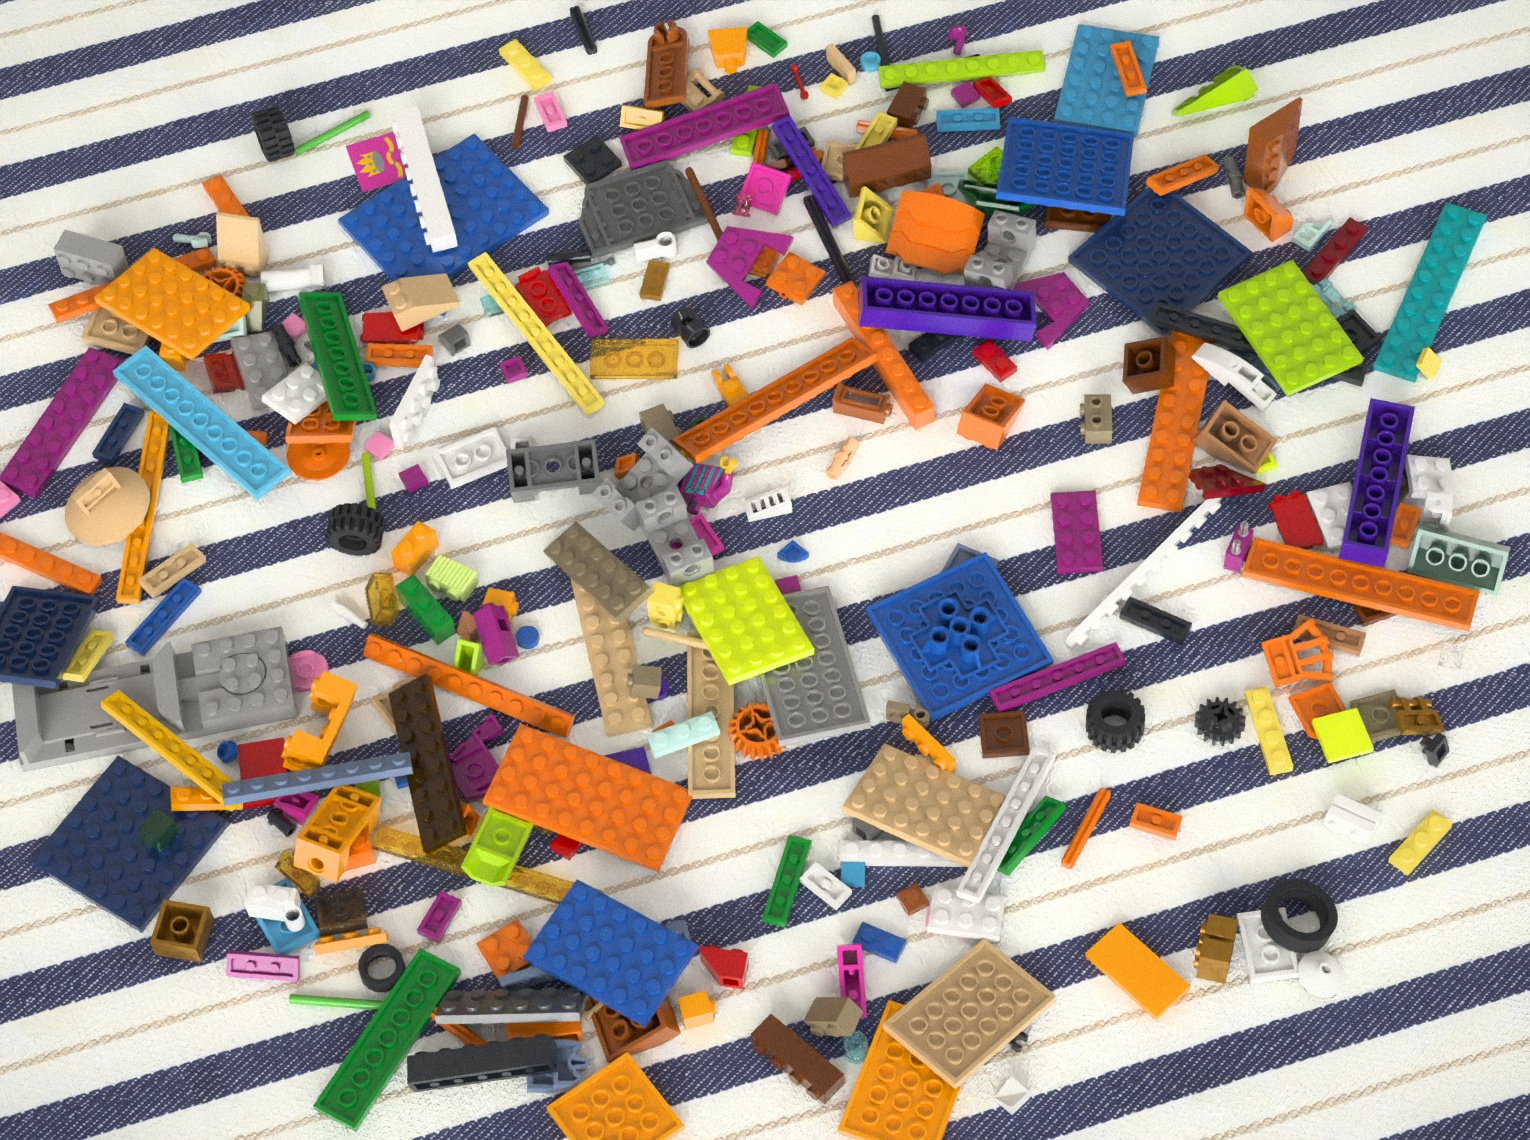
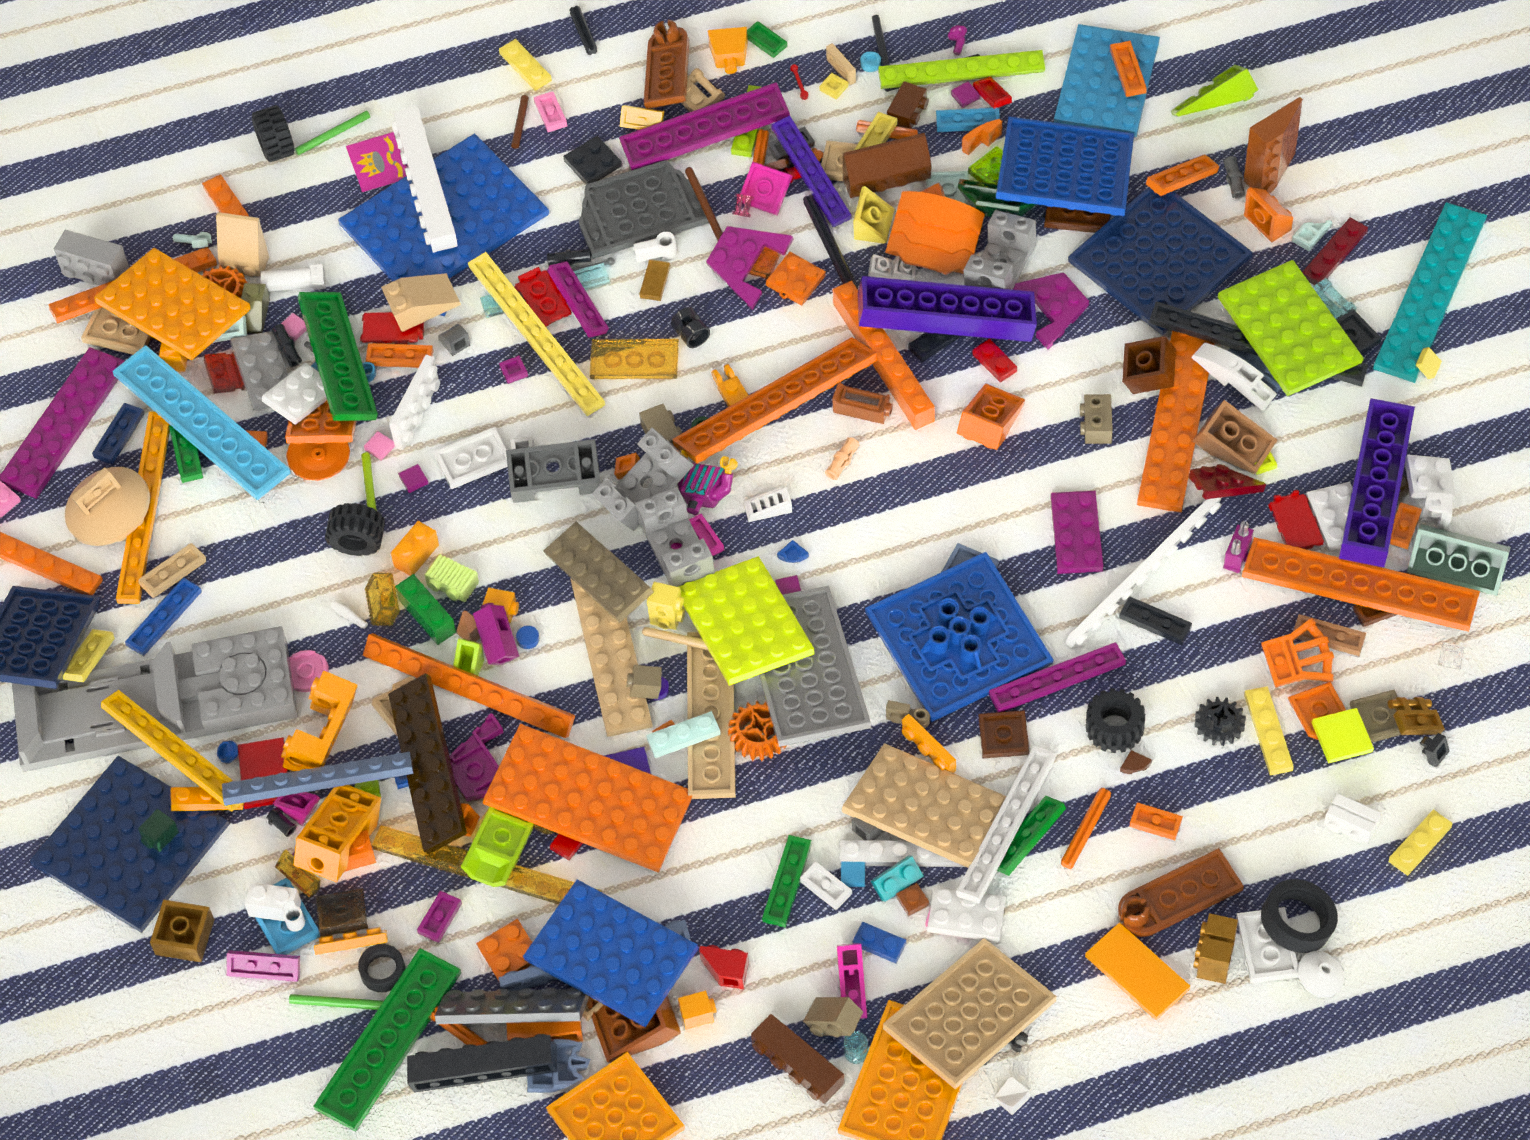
none -> plate [871,855,923,902]
none -> orange slope [962,119,1002,155]
none -> dark orange plate [1118,848,1244,937]
none -> reddish brown tile [1120,750,1152,774]

